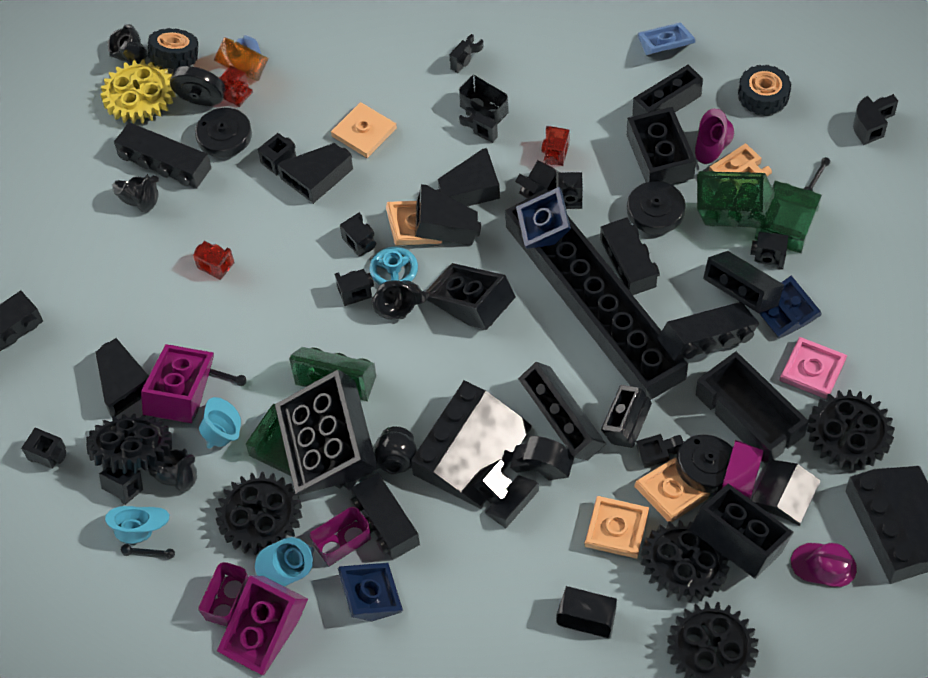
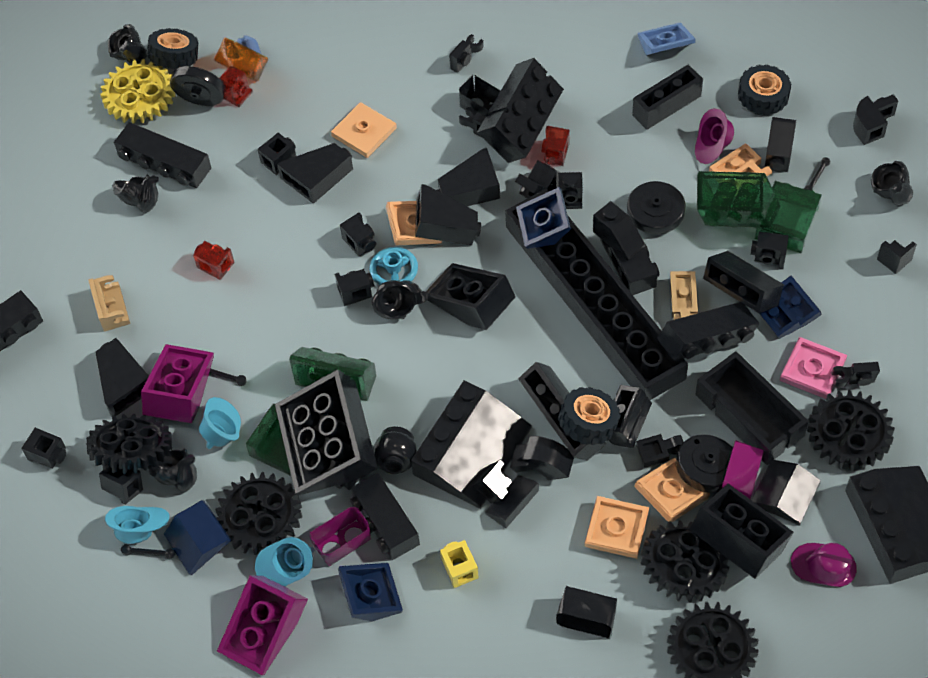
black wheel [195,107,252,158] -> none
magenta piece [198,562,249,627] -> none
black brick [626,107,696,184] -> none
none -> tan hinge [88,275,130,332]
none -> dark blue slope [163,500,231,575]
none -> light yellow brick [440,540,479,588]
none -> black piece [477,58,564,163]
none -> black wheel [558,387,620,445]
none -> black slope [593,201,645,261]
none -> tan hinge [670,271,698,320]
none -> black slope [764,117,796,172]
none -> black plate [831,362,880,388]
none -> black hair [871,161,913,205]
none -> black panel [877,240,917,274]

